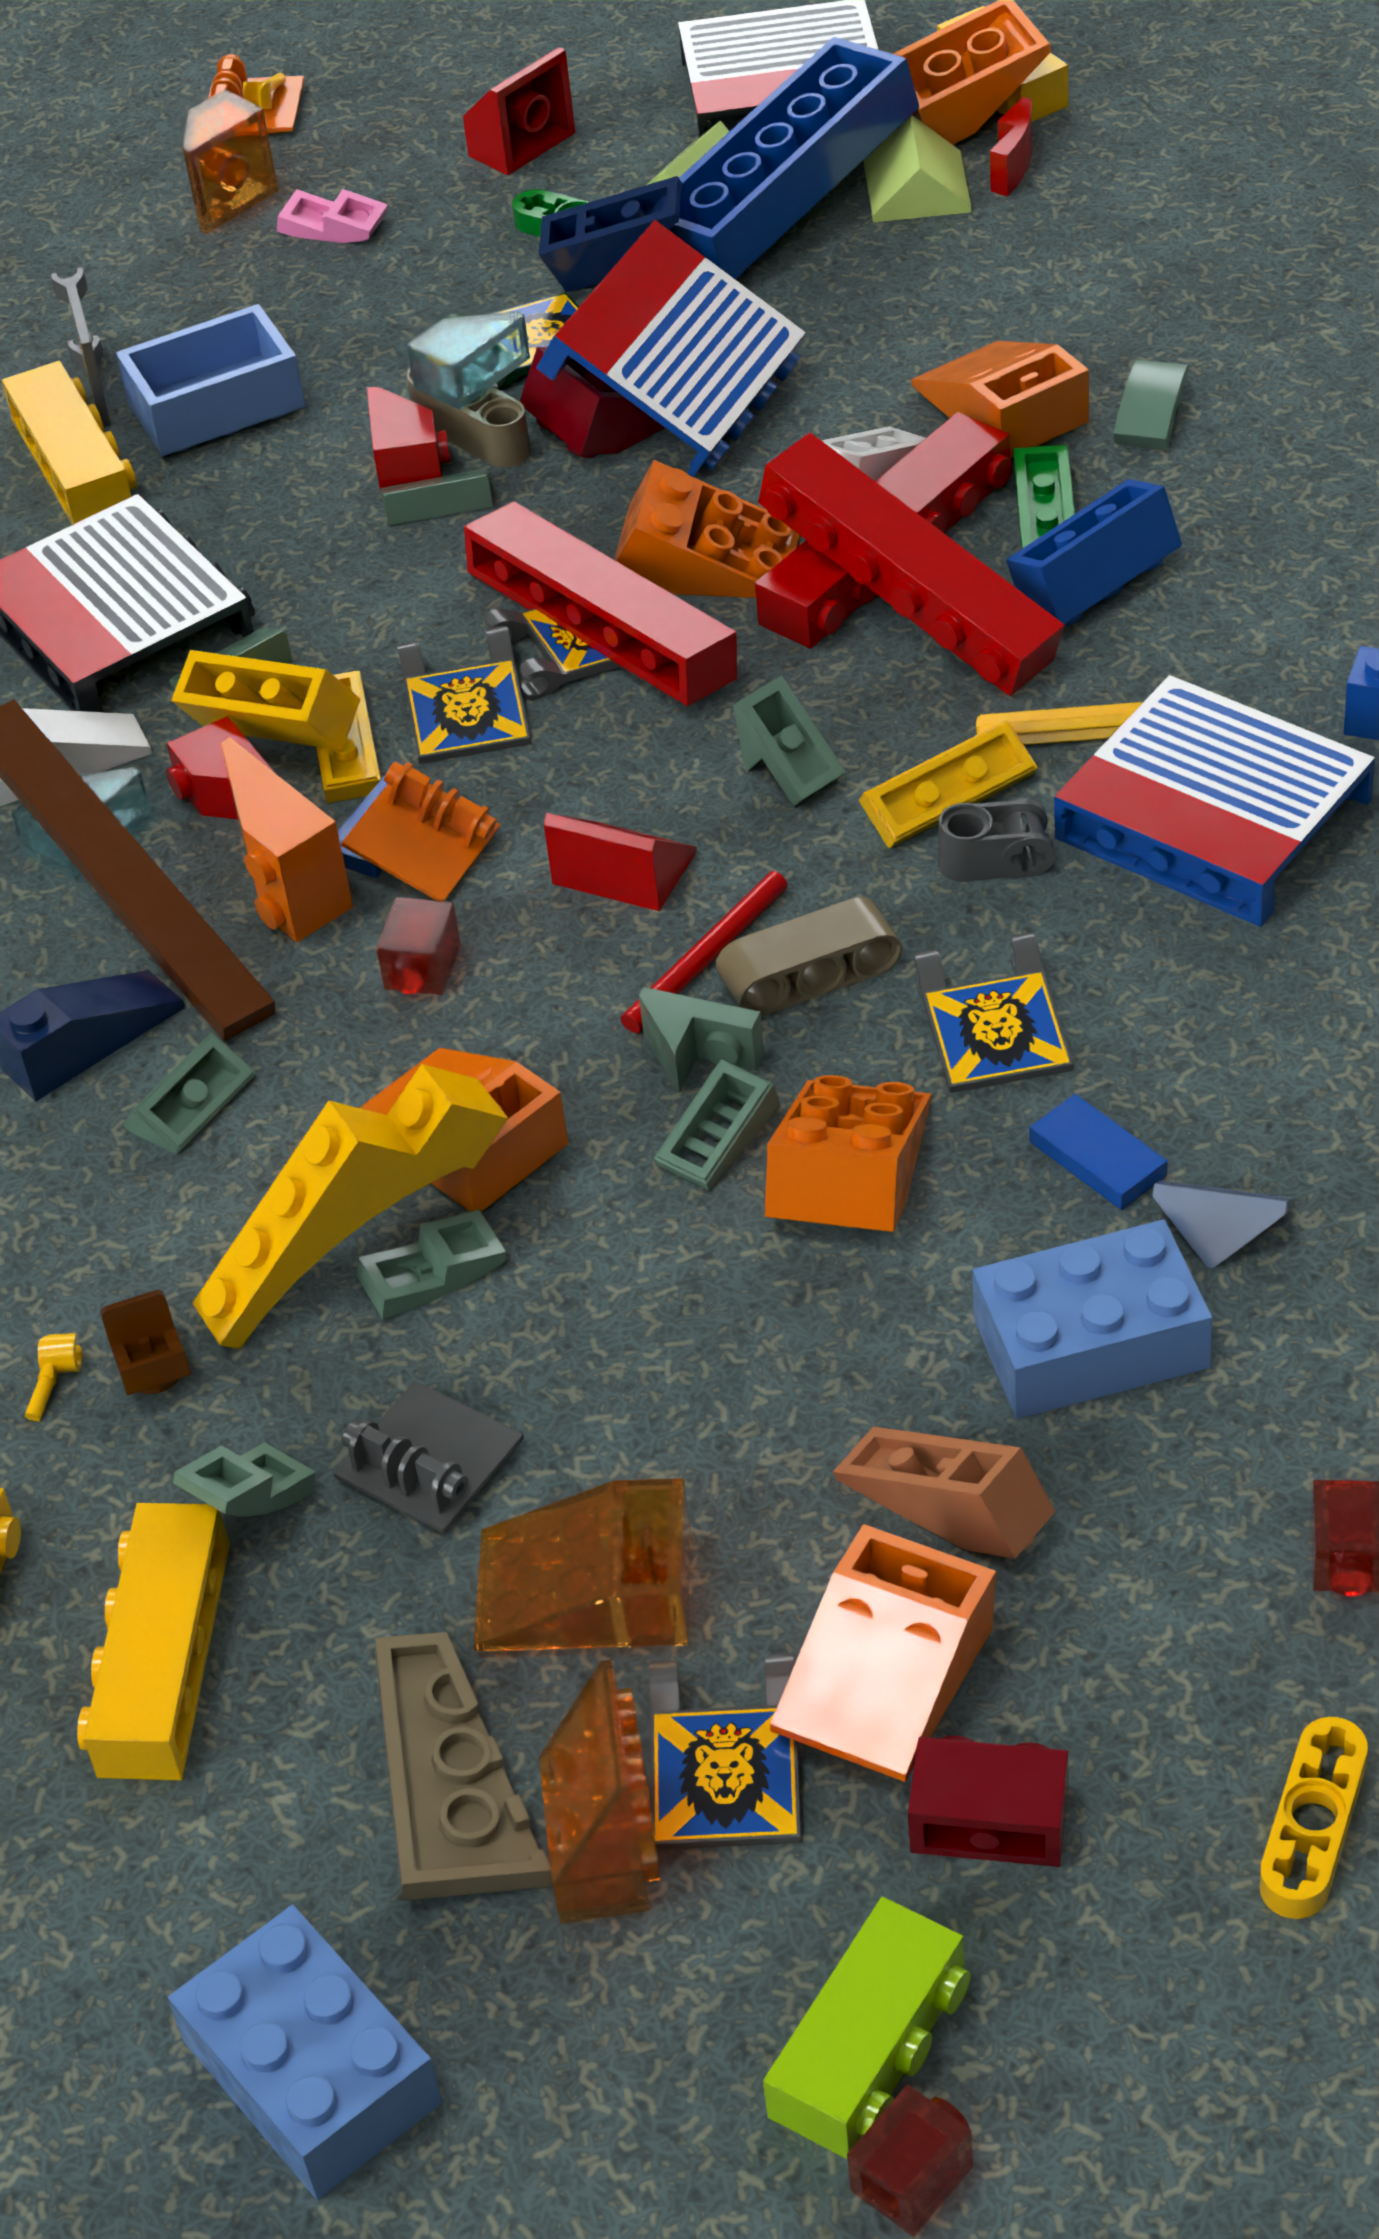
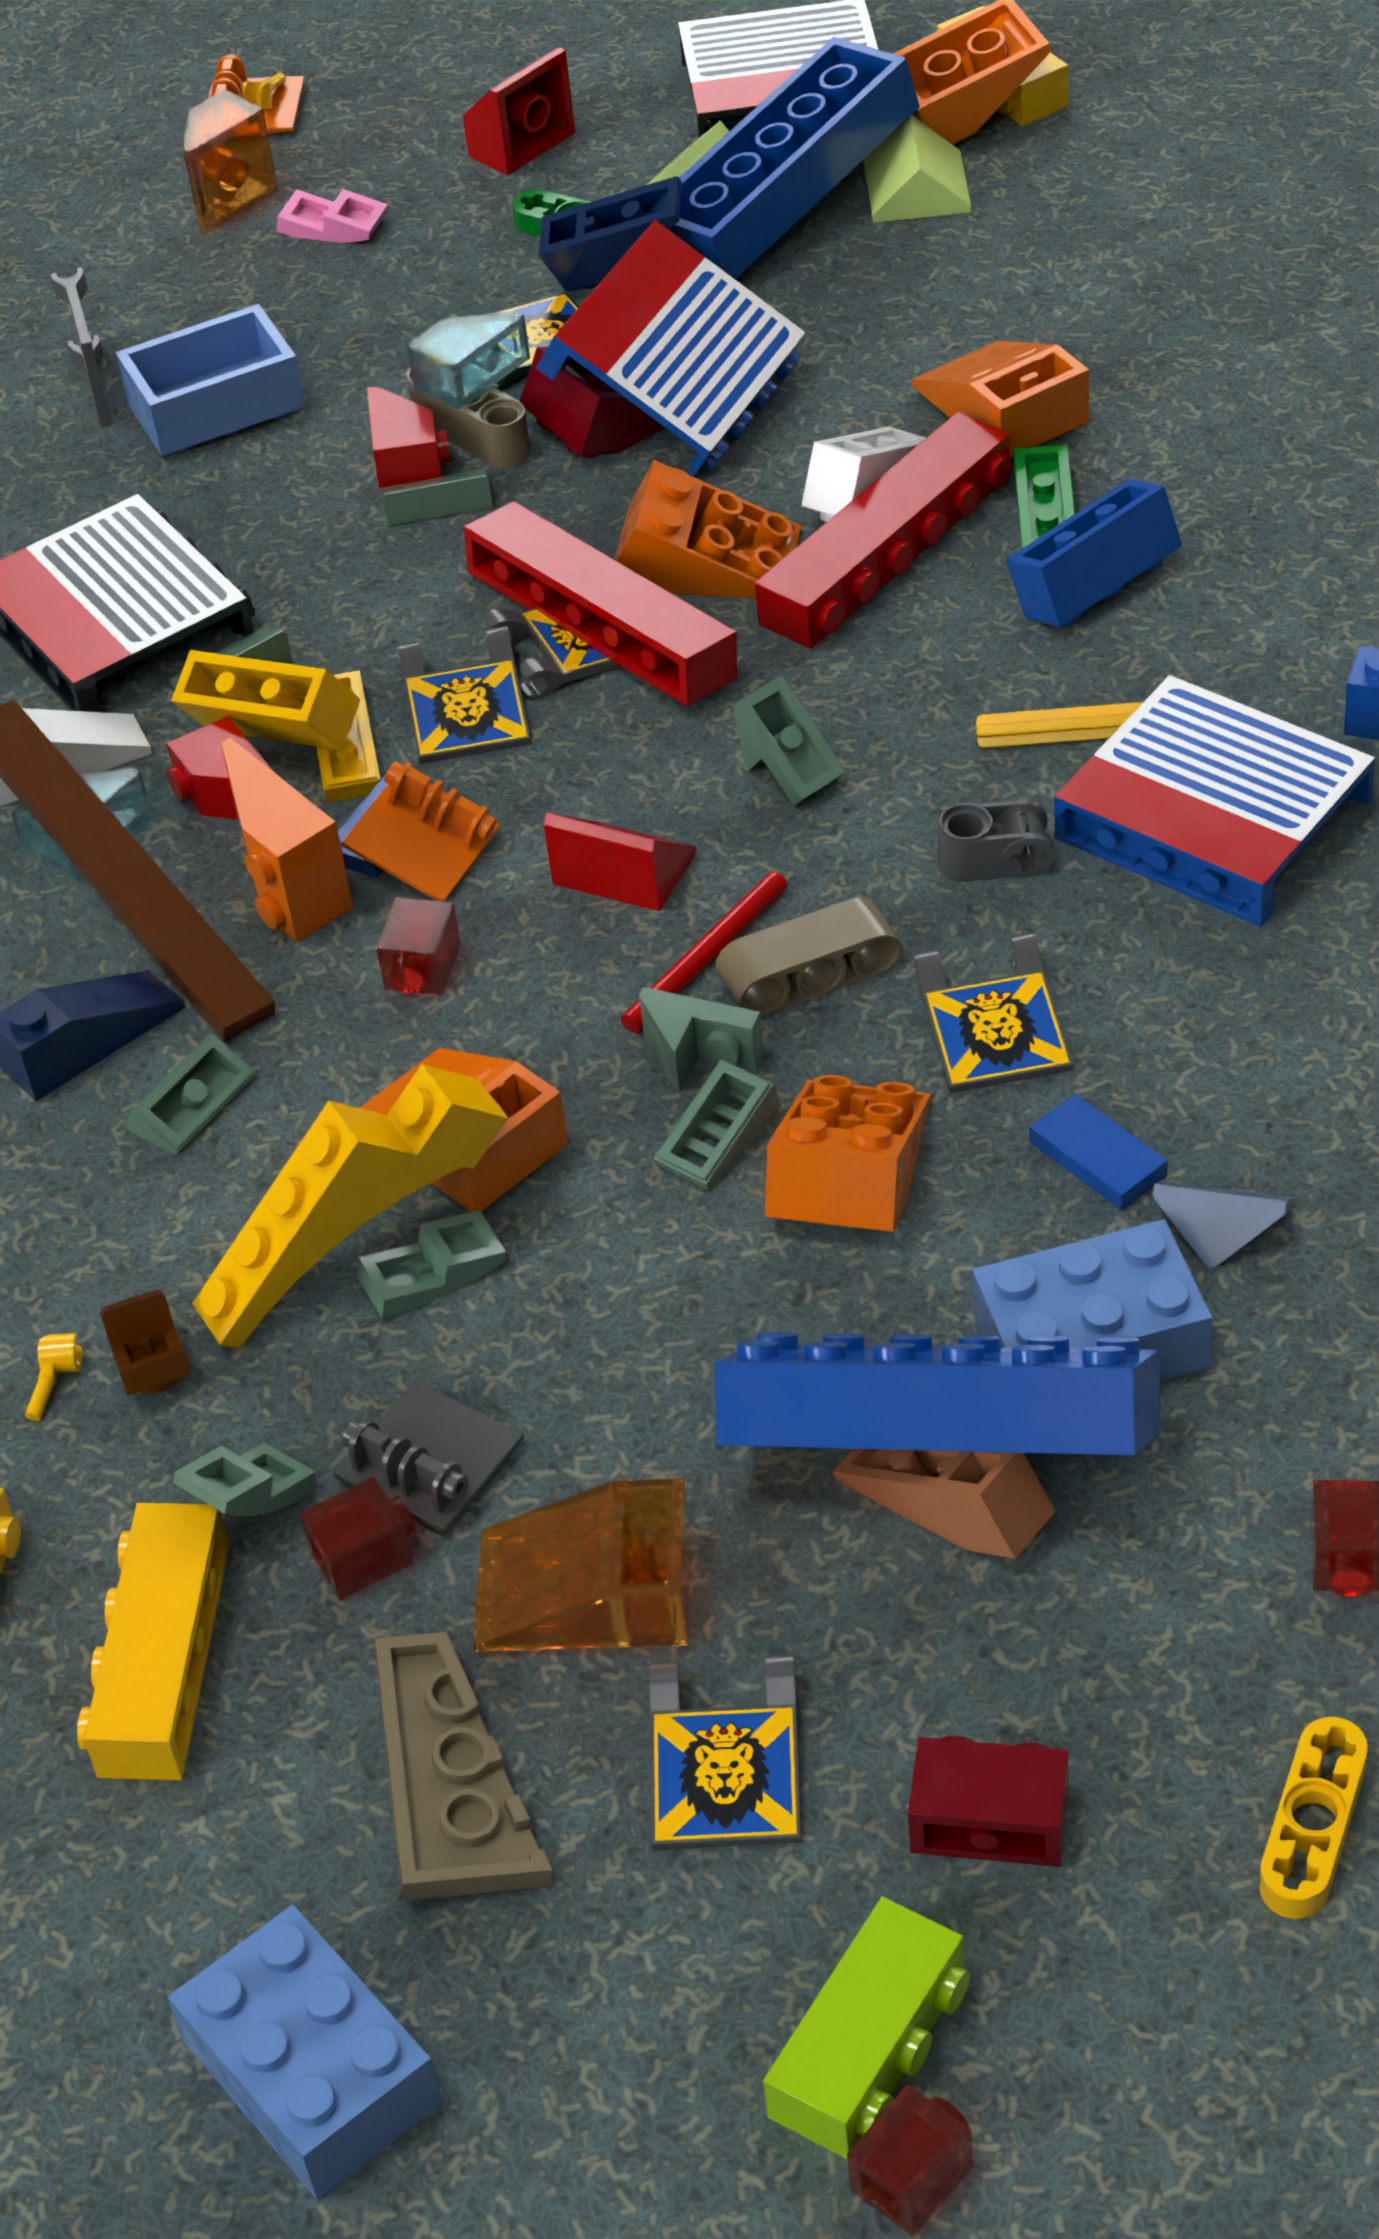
yellow brick [1,360,138,525] -> none
clear orange slope [539,1659,661,1924] -> none
red brick [758,432,1065,696] -> none
slope [770,1524,996,1782] -> none
yellow tile [858,719,1038,849] -> none
red slope [990,97,1032,197] -> none
sand green slope [1113,359,1188,449] -> none
none -> clear red brick [299,1476,416,1601]
none -> blue brick [714,1332,1161,1456]

